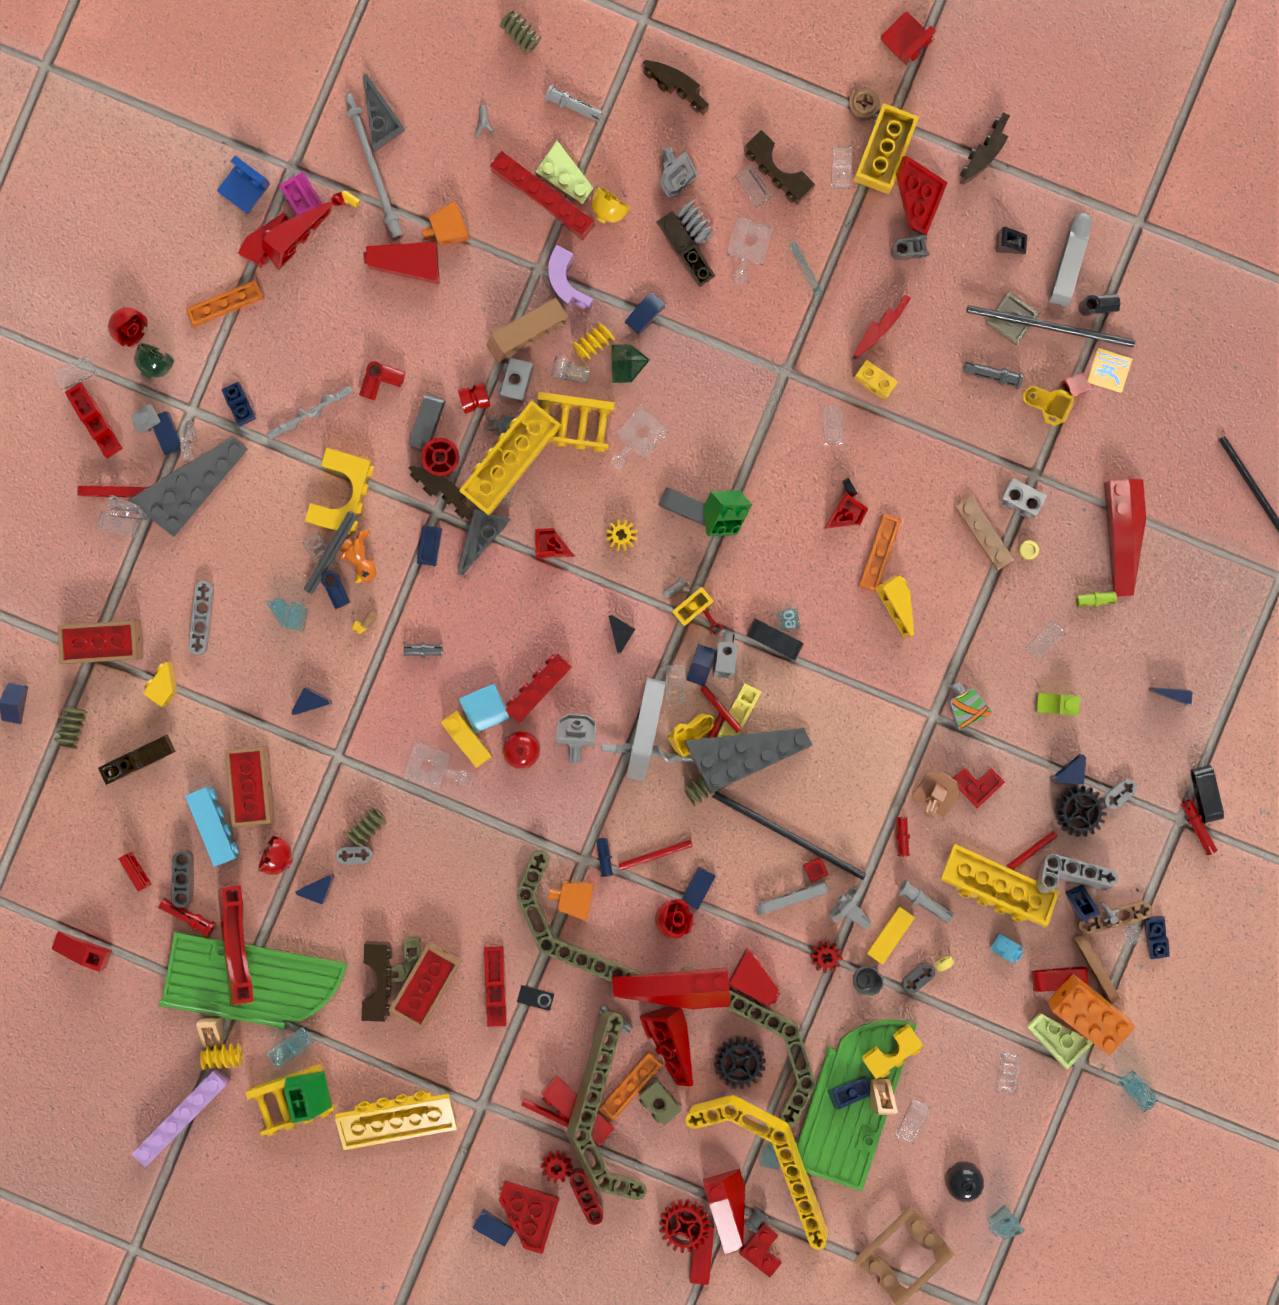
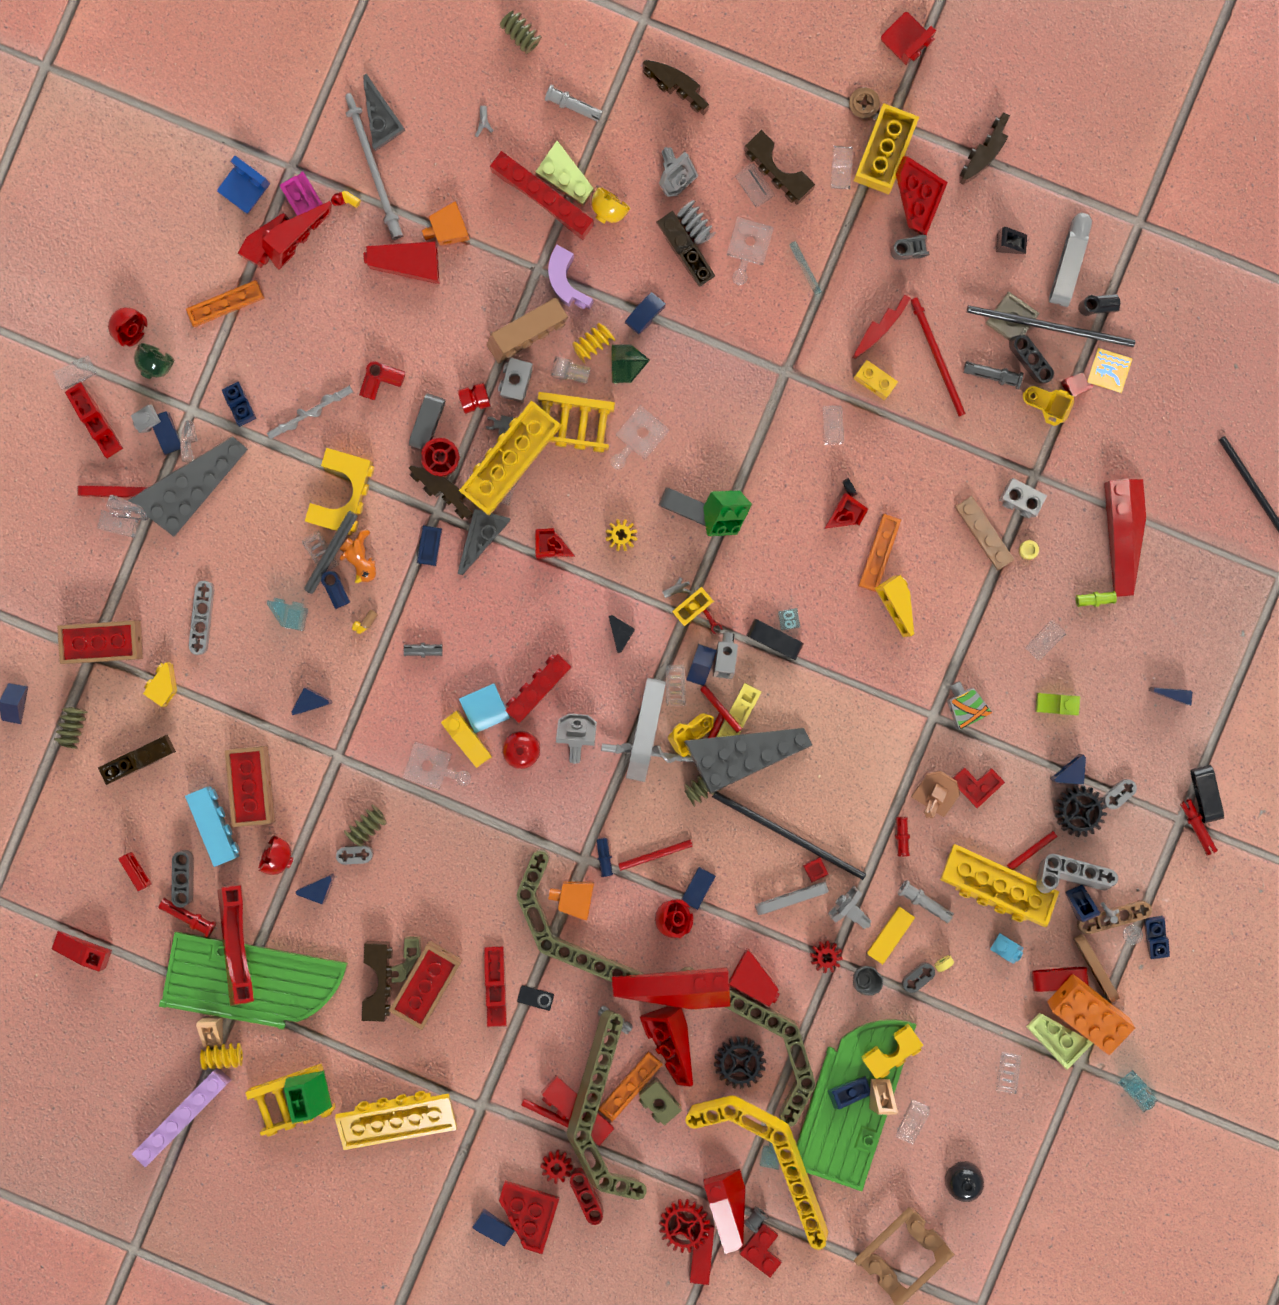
clear light blue slope [267,1027,314,1068] -> none
clear light blue slope [988,1205,1025,1240] -> none
none -> red bar [910,297,966,417]
none -> black beam [1009,335,1054,383]

